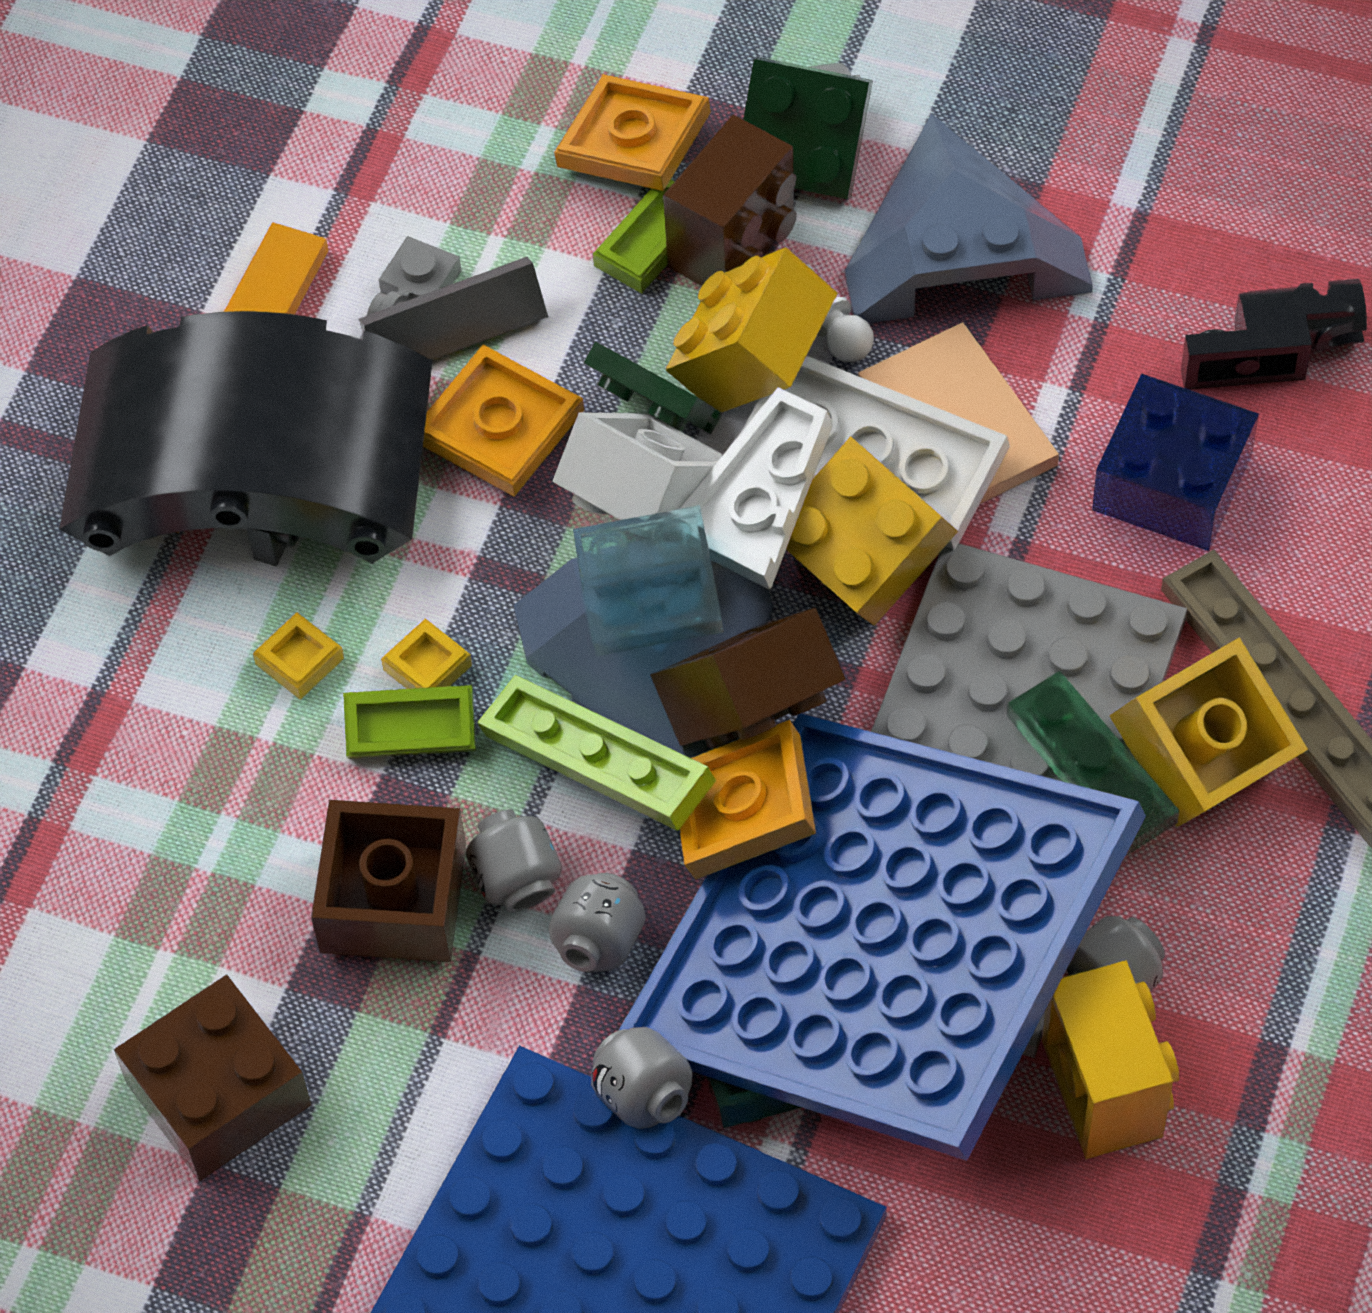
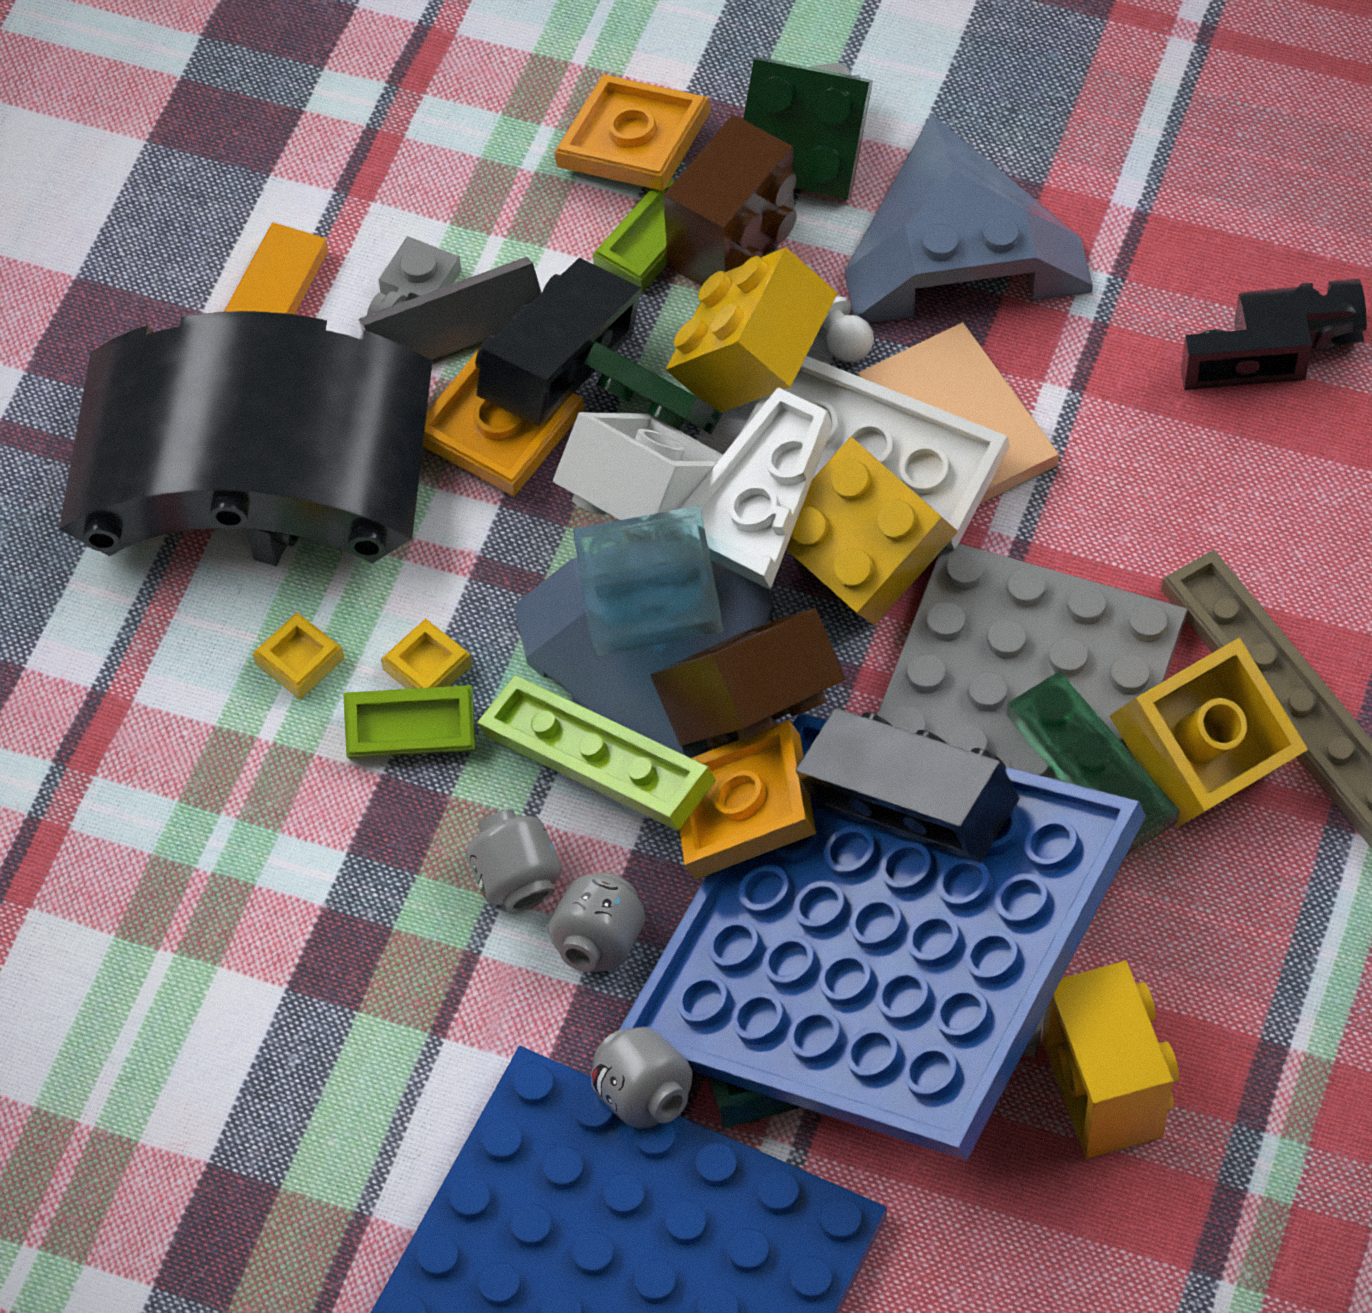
reddish brown brick [113,974,311,1182] -> none
reddish brown brick [311,800,466,962] -> none
light grey head [1067,916,1165,992] -> none
clear blue brick [1092,373,1259,551] -> none
none -> black brick [475,257,641,427]
none -> brick [795,708,1020,863]

